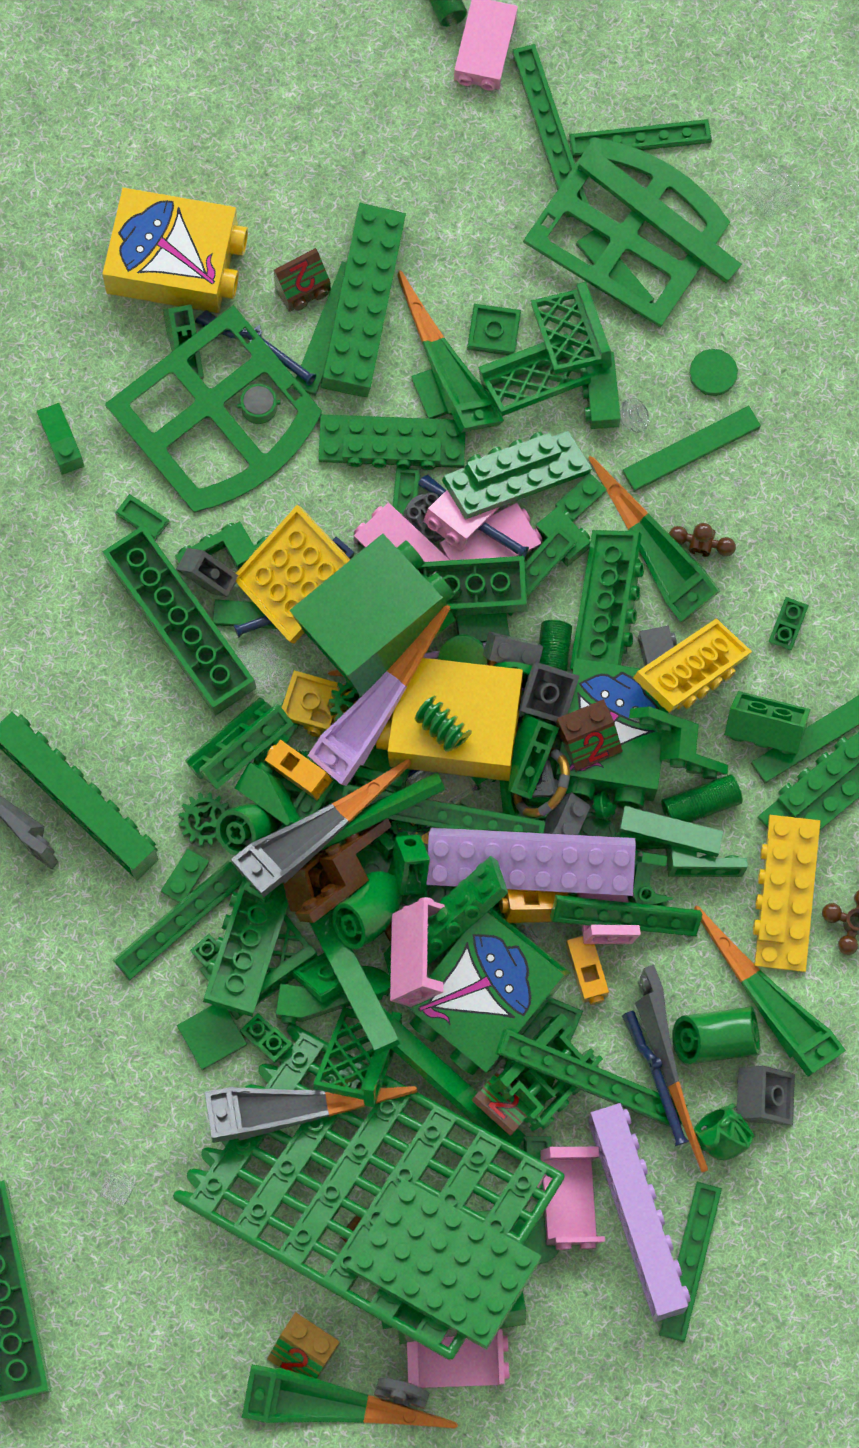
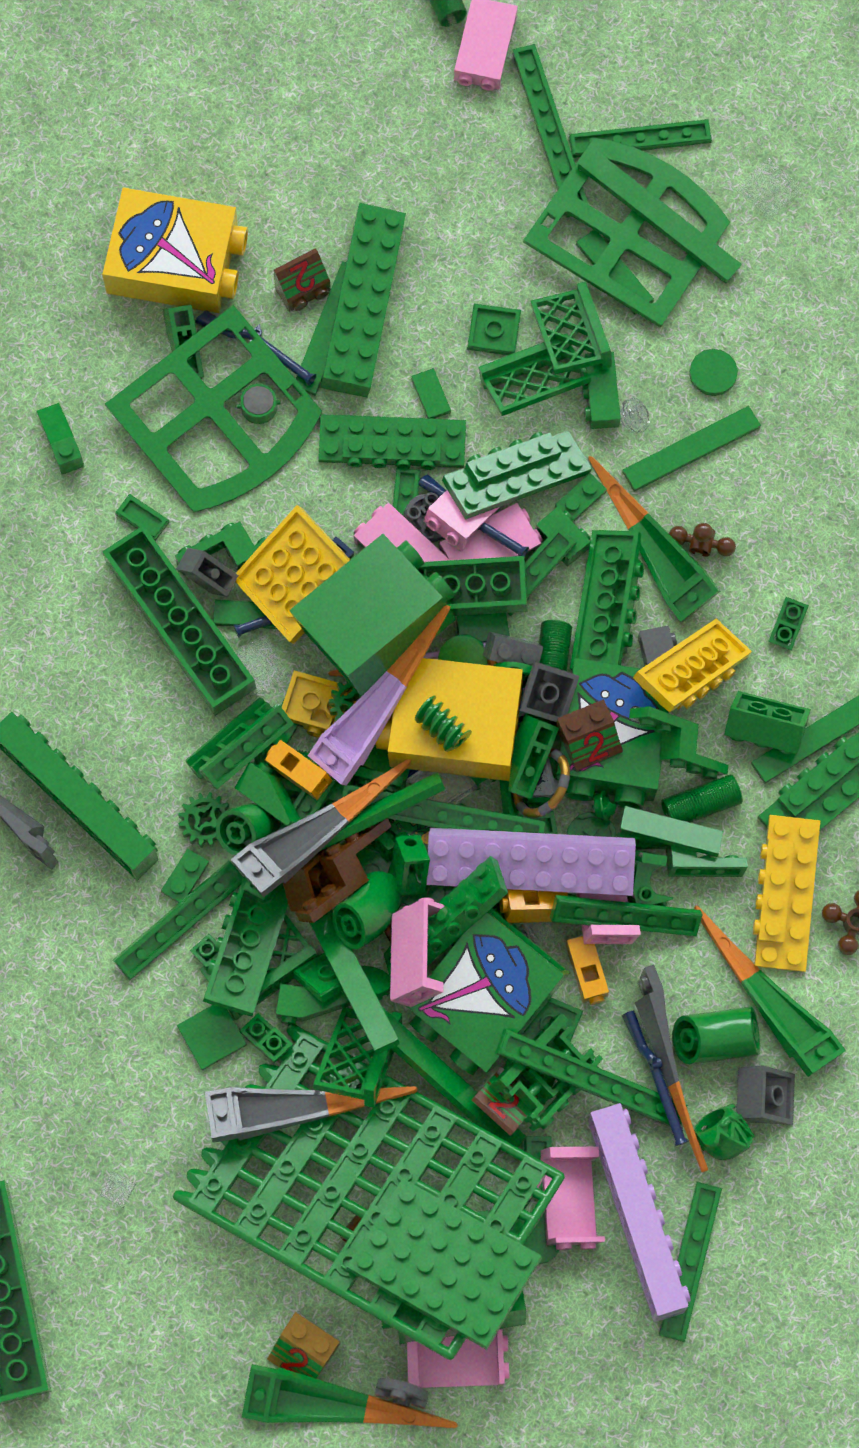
green plate [397,270,504,433] -> none
dark grey brick [543,792,591,835] -> none

